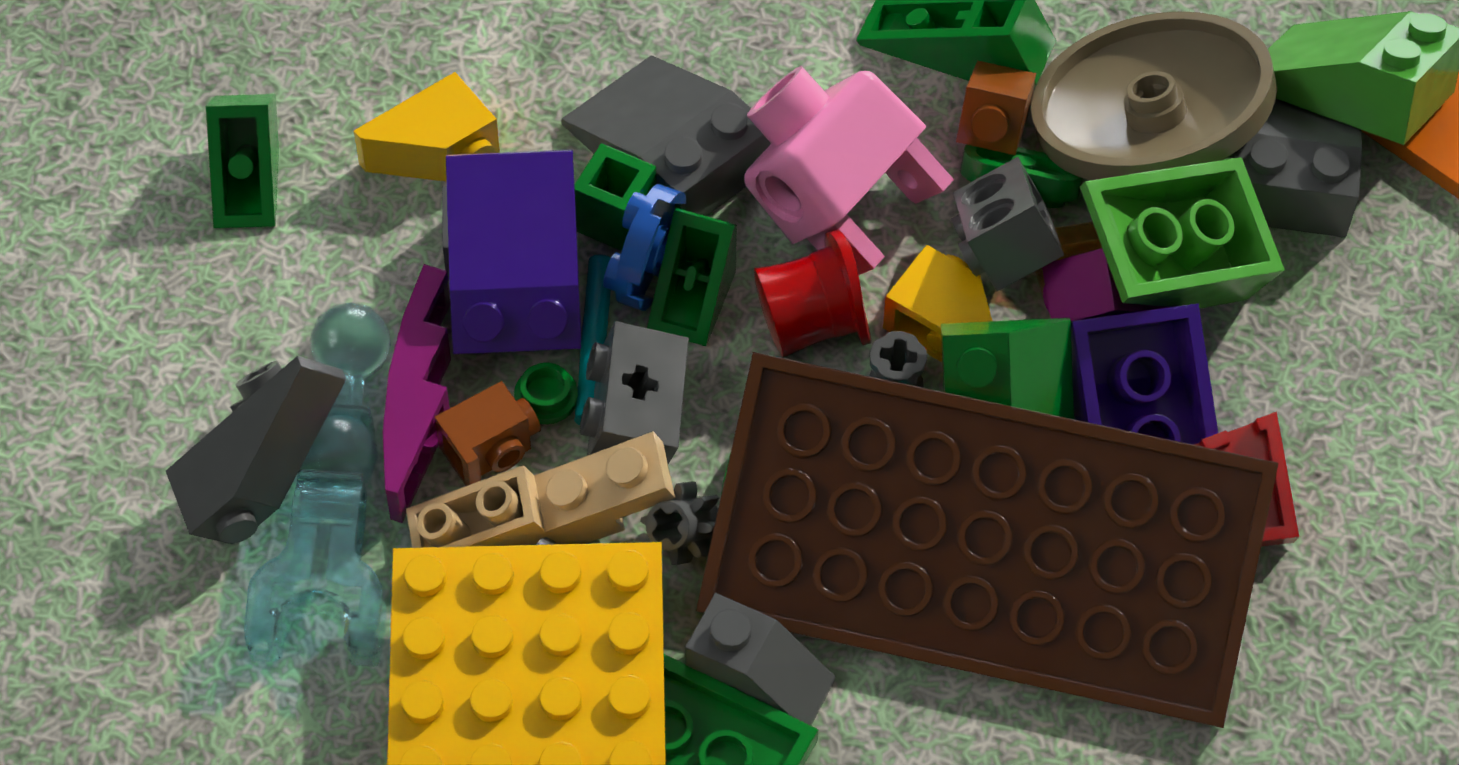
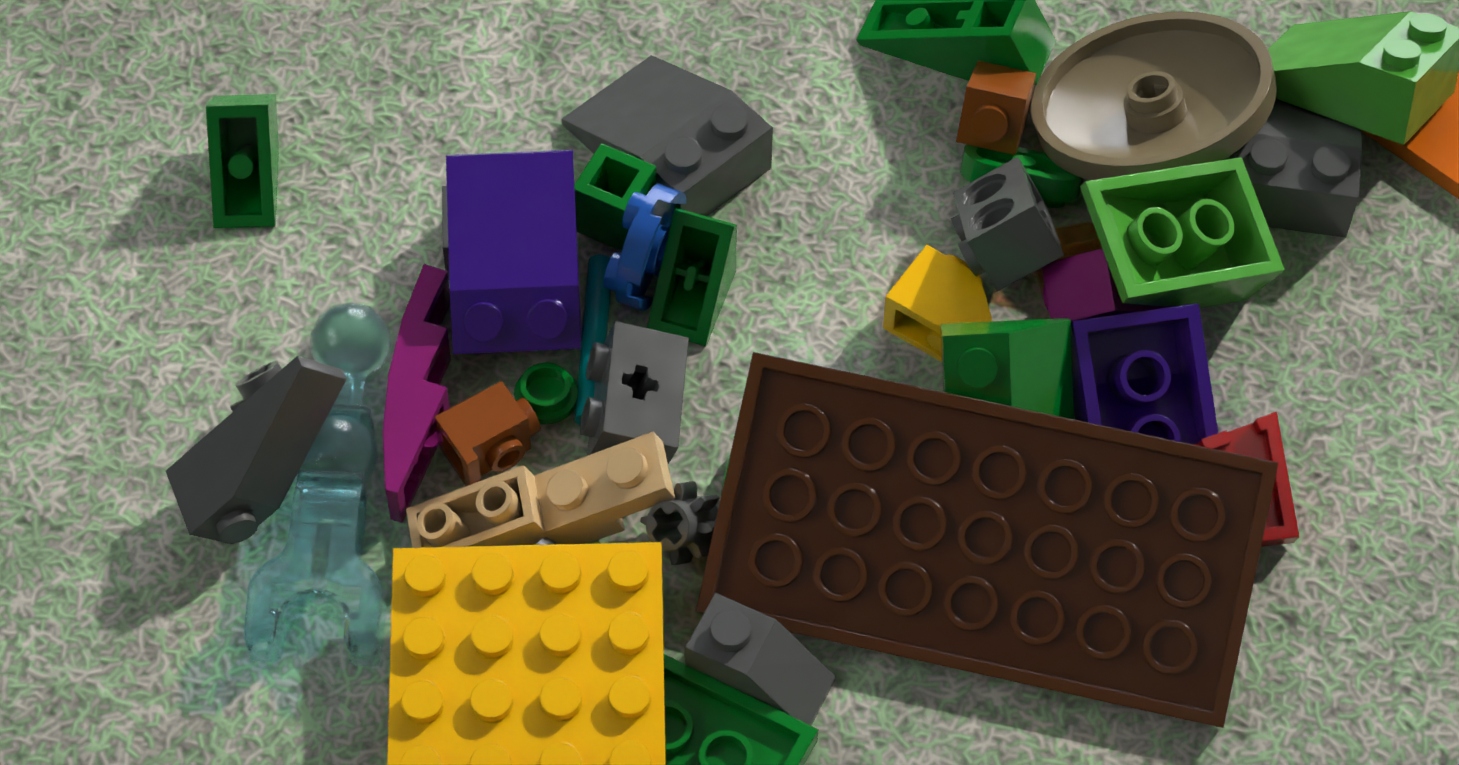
yellow slope [354,72,500,182] -> none
bright pink piece [744,66,954,275] -> none
red piece [754,230,872,358] -> none
dark grey bush [869,331,927,388] -> none

